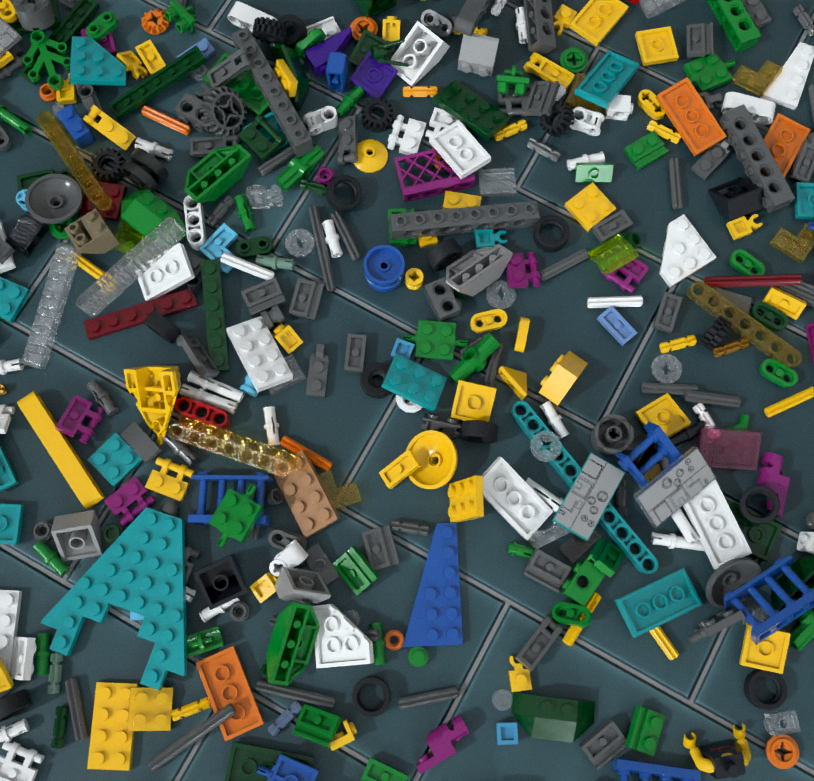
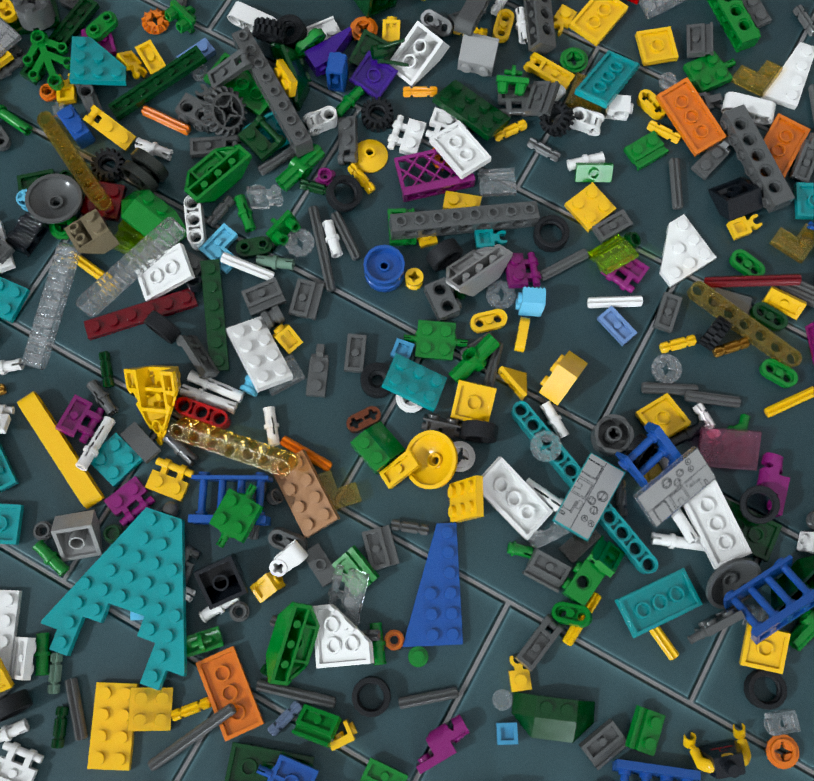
light grey slope [274,566,331,604] -> none
none -> white pin [75,416,116,471]
none -> dark green axle [98,351,115,388]
none -> green hips [265,210,301,246]
none -> clear plate [328,564,370,614]
none -> copper beam [346,406,381,433]
none -> yellow axle [348,163,375,194]
none -> green slope [350,421,406,475]
none -> white gear [453,441,475,472]
none -> yellow plate [492,9,515,43]
none -> medium azure brick [515,286,546,317]
none -> clear plate [658,72,677,90]

